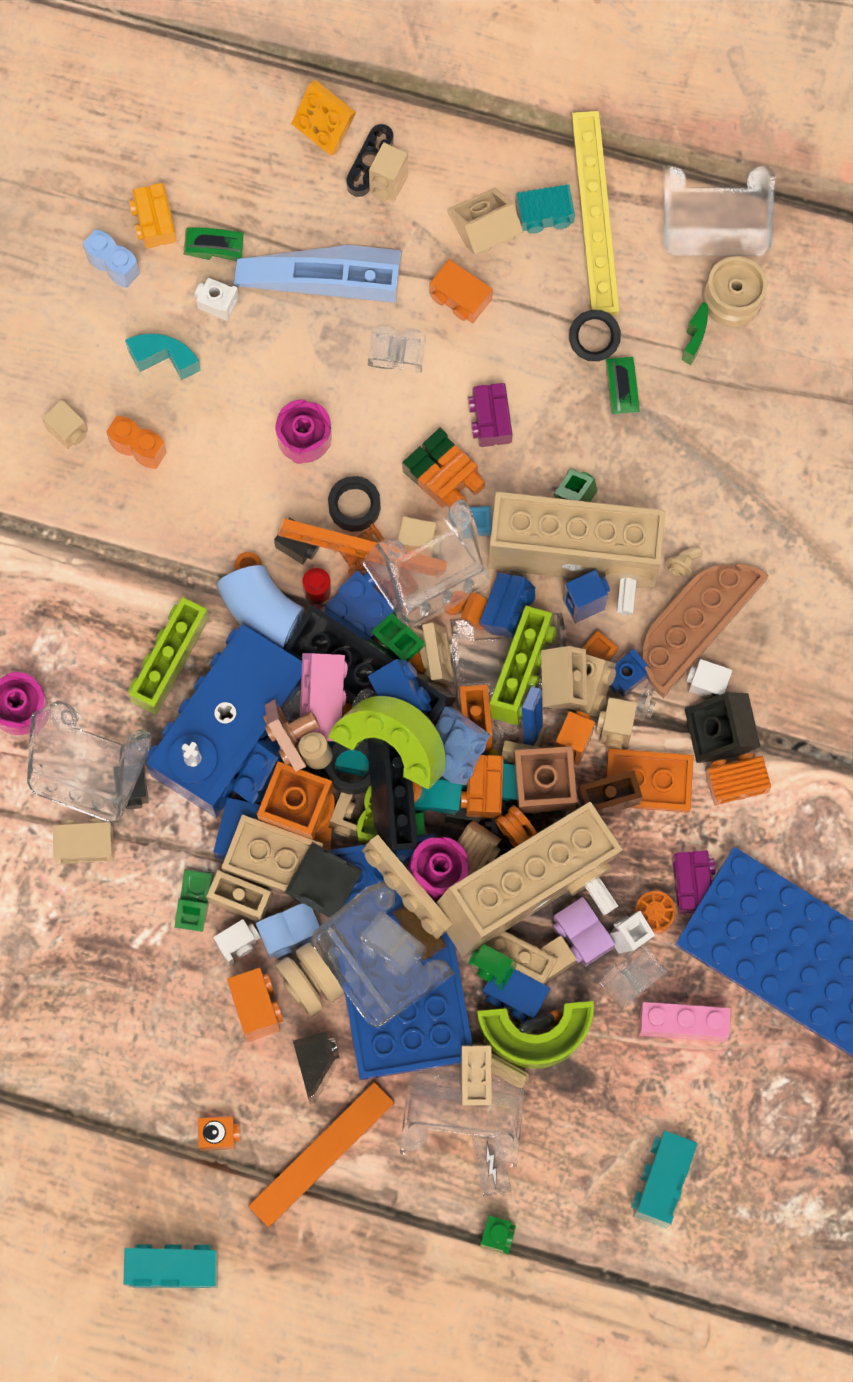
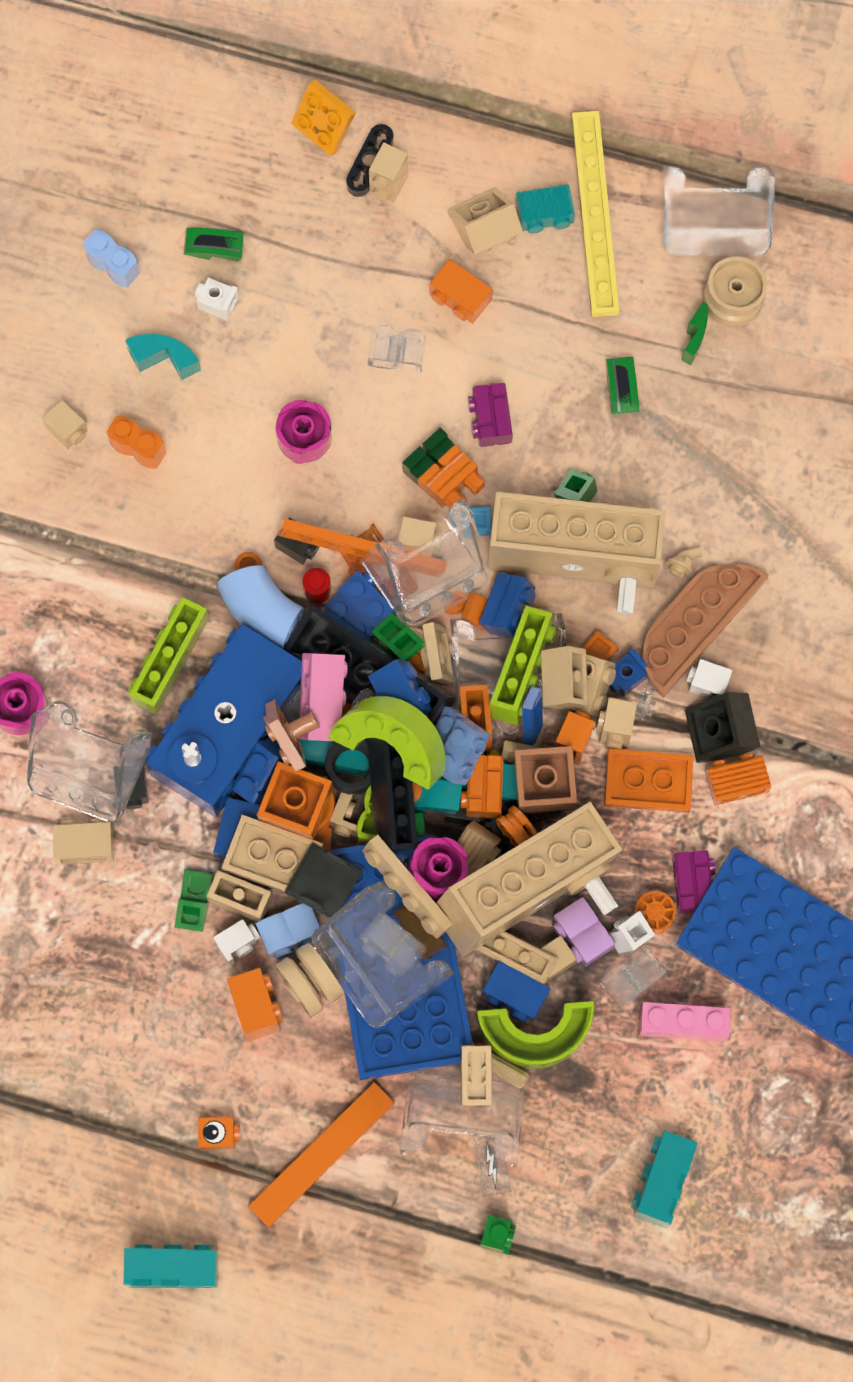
light orange brick [129,183,177,249] -> none
light blue wedge [234,245,402,303] -> none
clear smoke slope [293,1031,340,1104] -> none
tan brick [299,732,332,769] -> none
black tyre [328,476,381,532] -> none
green brick [468,944,517,991] -> none
pearl dark grey piece [519,1010,562,1033] -> none
blue brick [563,570,610,623] -> none
black tyre [569,310,621,362] -> none
reddish brown brick [577,770,643,816] -> none

